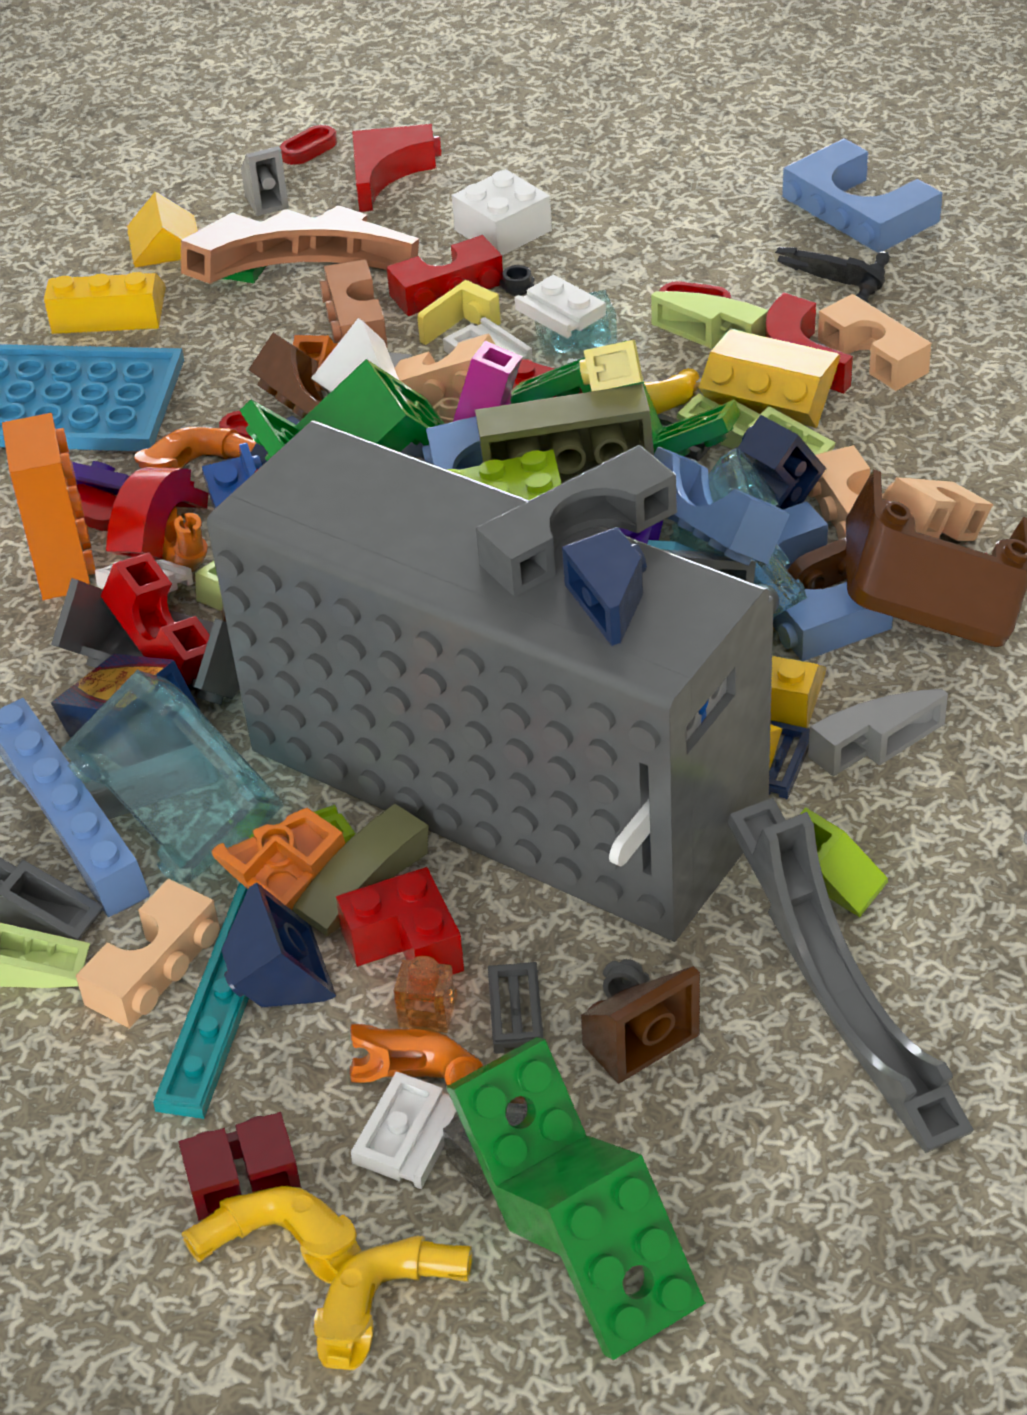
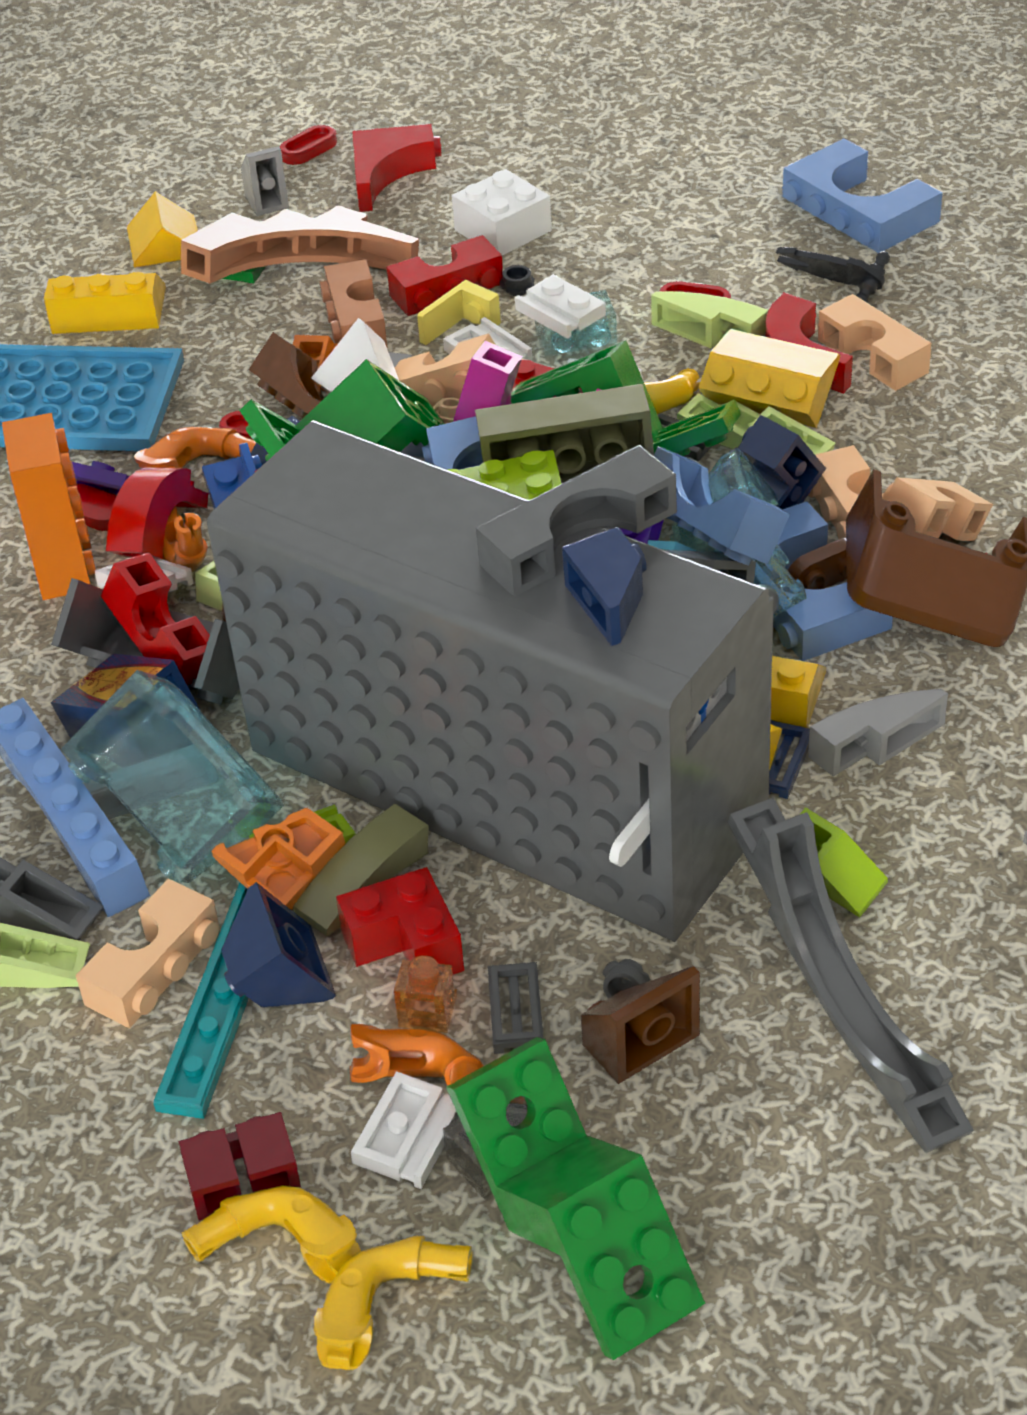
light yellow bracket [580,340,643,391] -> none

